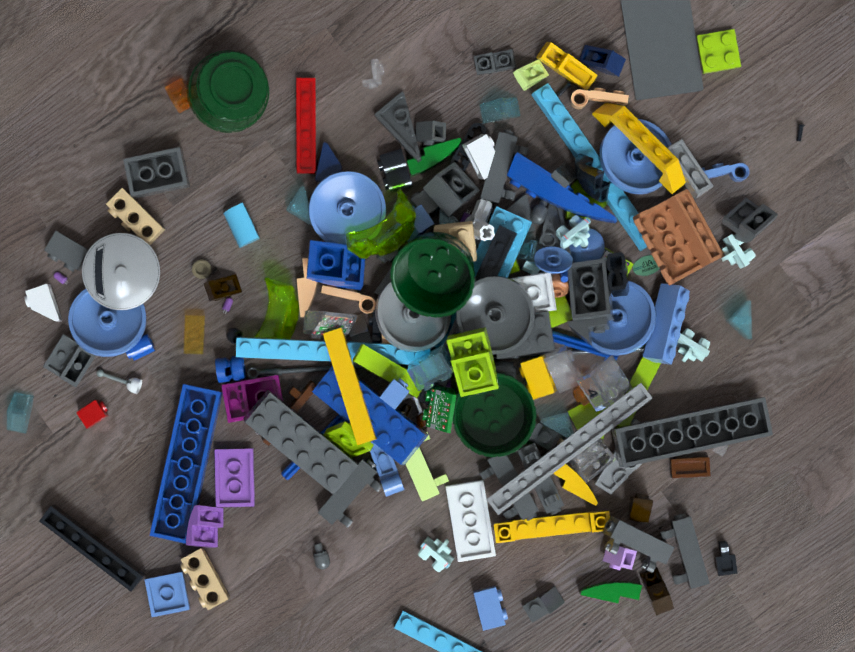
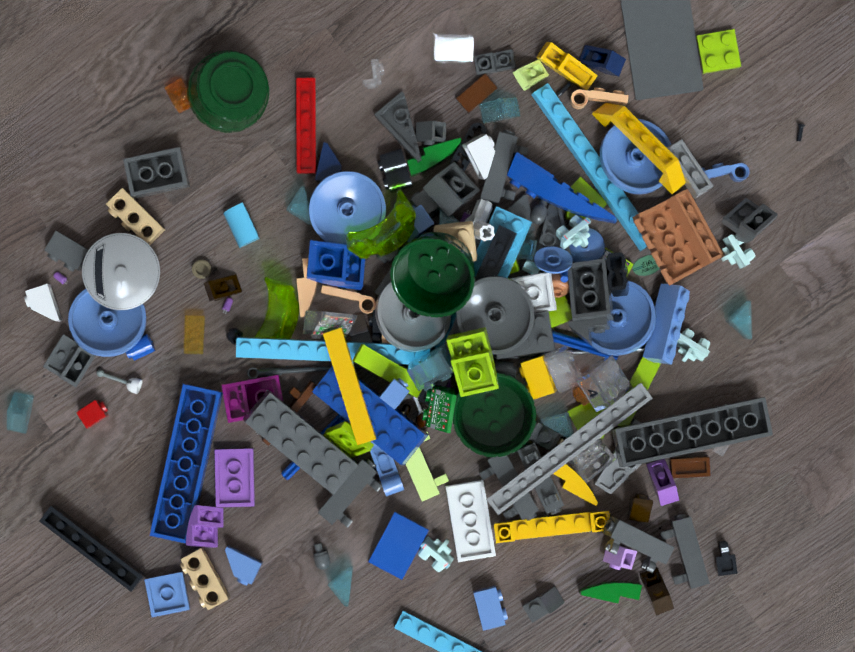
blue wheel [215,356,246,383] -> none
dark grey tile [551,162,576,188] -> none
black brick [575,153,610,202] -> none
none -> medium blue slope [225,545,263,586]
none -> clear light blue slope [327,566,353,607]
none -> blue slope [368,511,429,580]
none -> clear brick [433,34,474,64]
none -> reddish brown tile [456,74,498,114]
none -> medium lavender slope [646,459,679,506]

